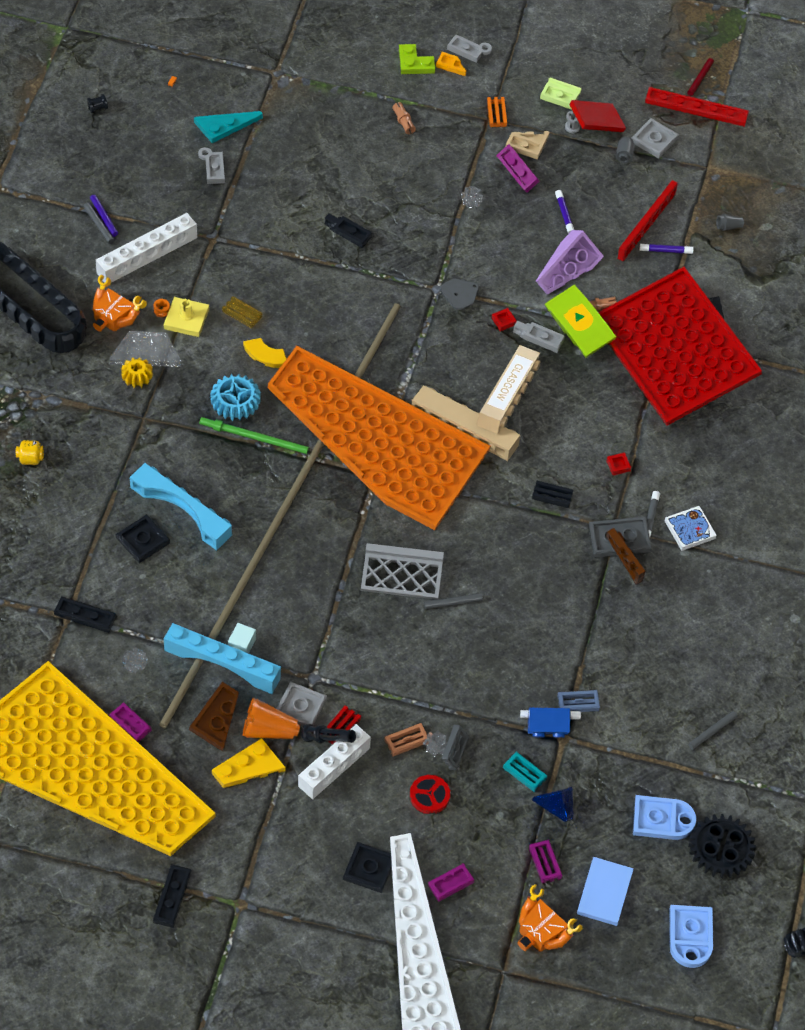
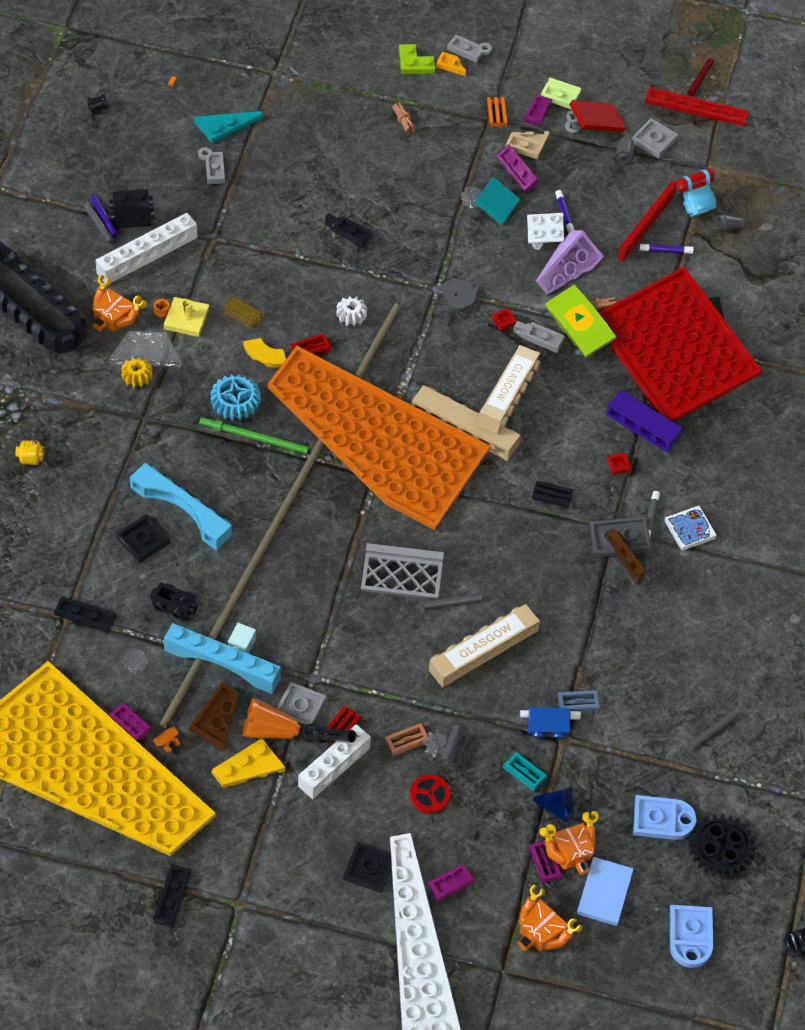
none -> black brick [109,189,154,229]
none -> black brick [150,582,198,620]
none -> orange tile [153,727,180,752]
none -> red tile [290,333,331,355]
none -> white gear [336,296,367,327]
none -> tan brick [429,604,540,688]
none -> teal tile [474,177,520,225]
none -> magenta plate [524,94,552,127]
none -> white hinge [527,213,564,250]
none -> orange torso [540,811,598,875]
none -> dark purple brick [606,390,682,453]
none -> medium azure piece [677,168,717,217]

